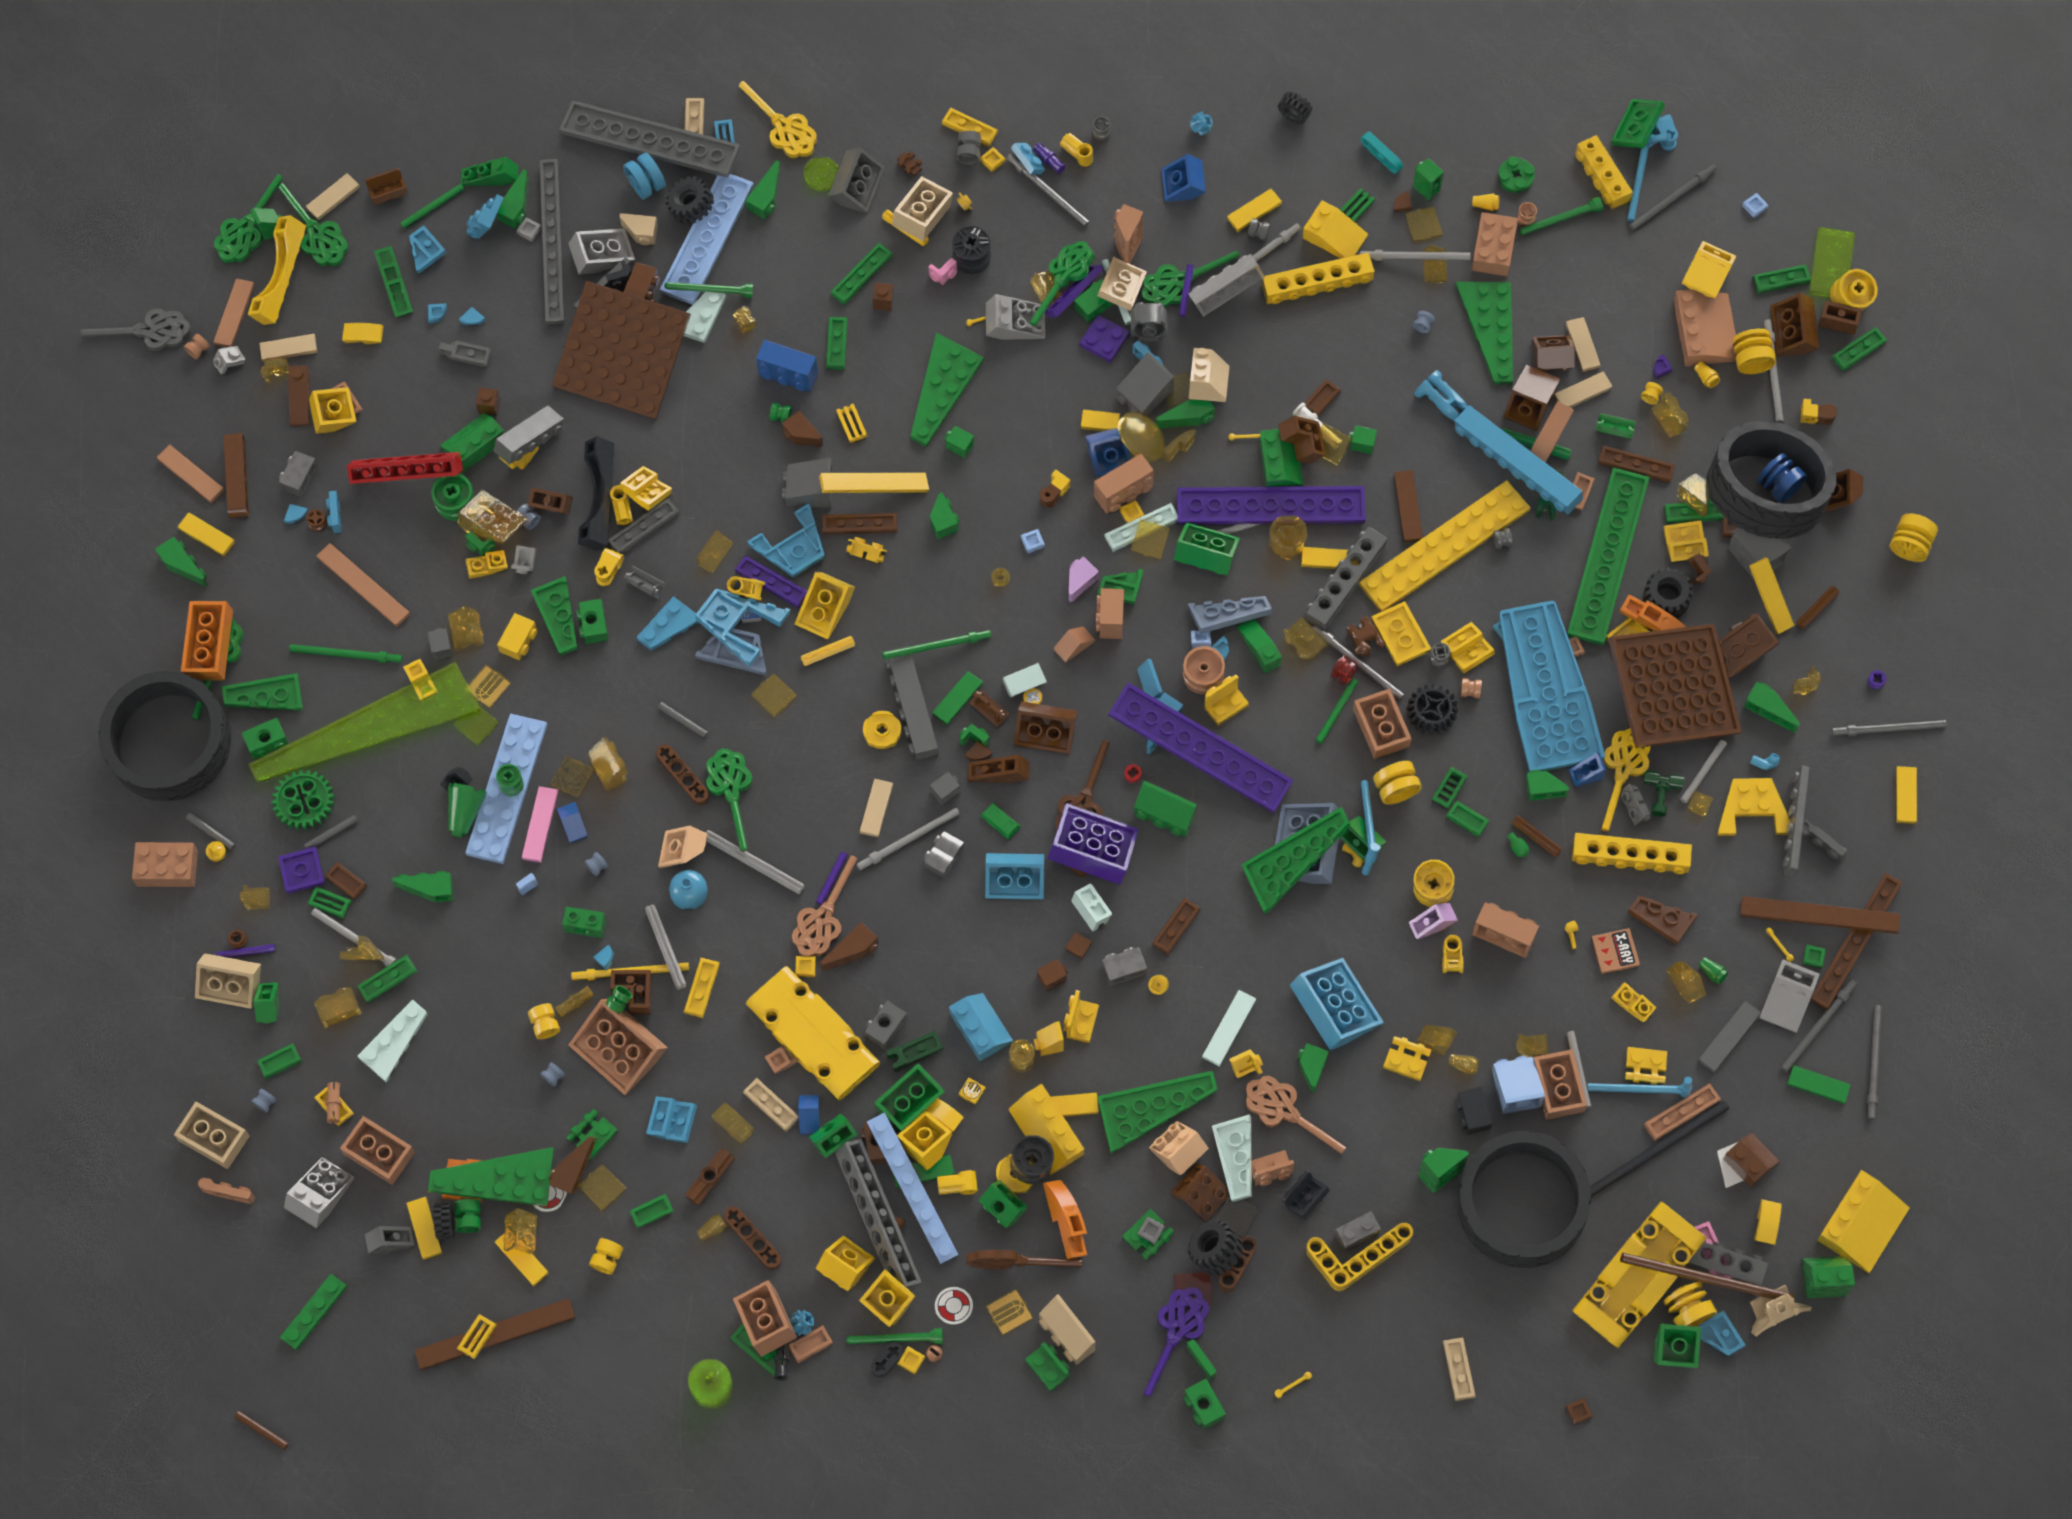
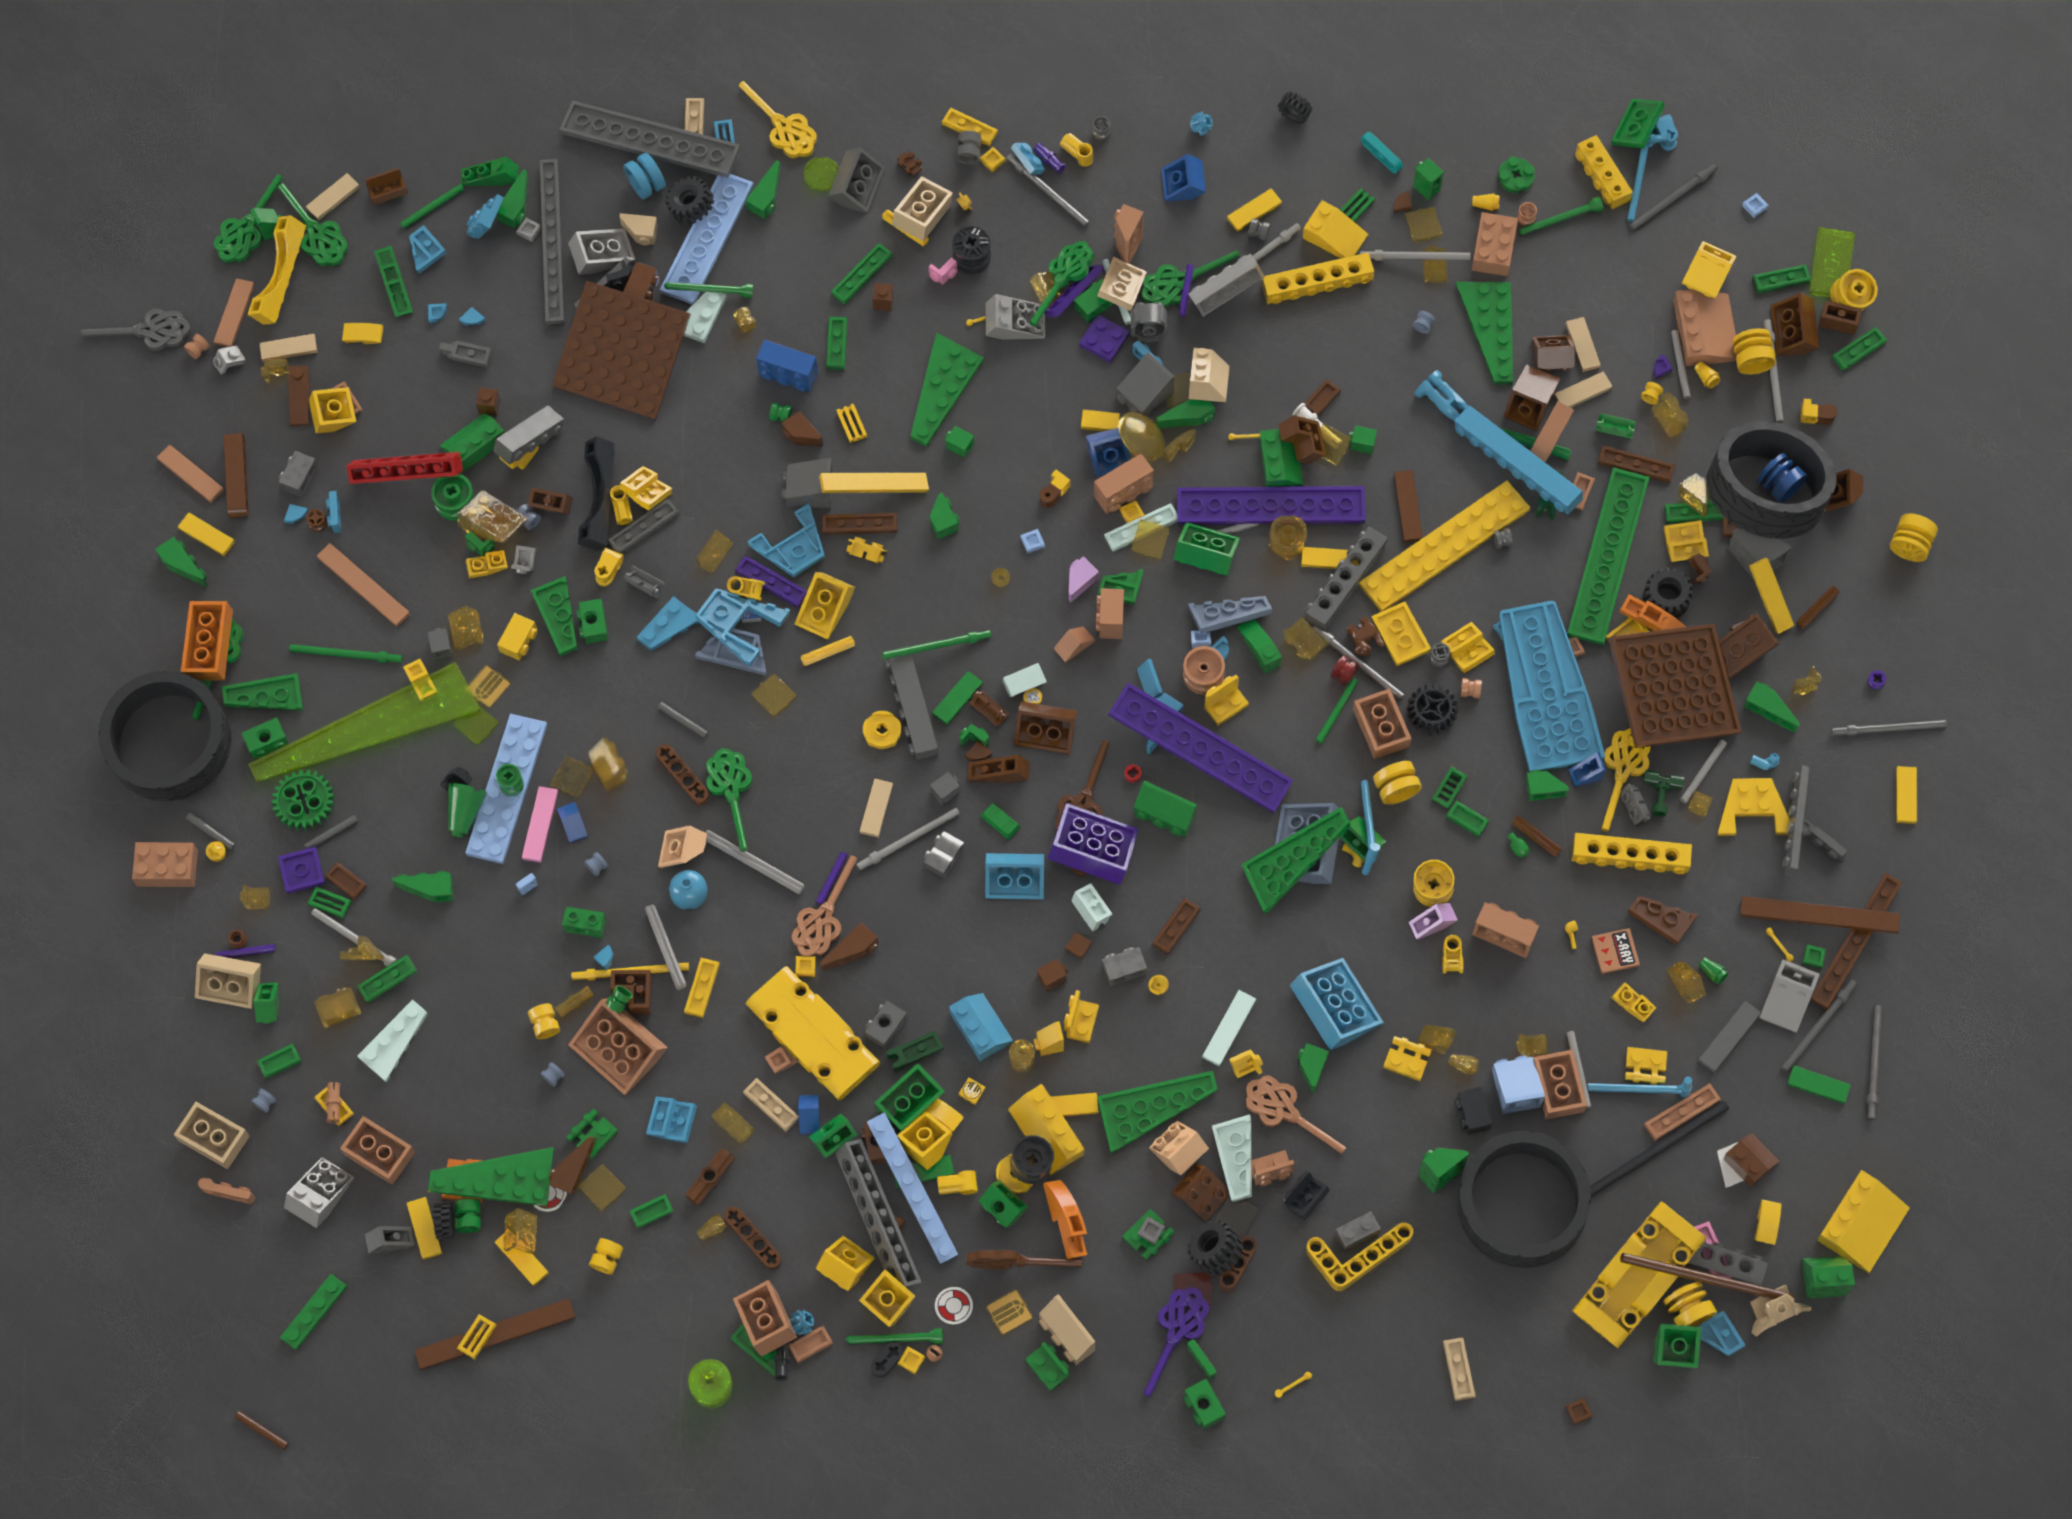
none -> light grey bar [1671,330,1691,399]

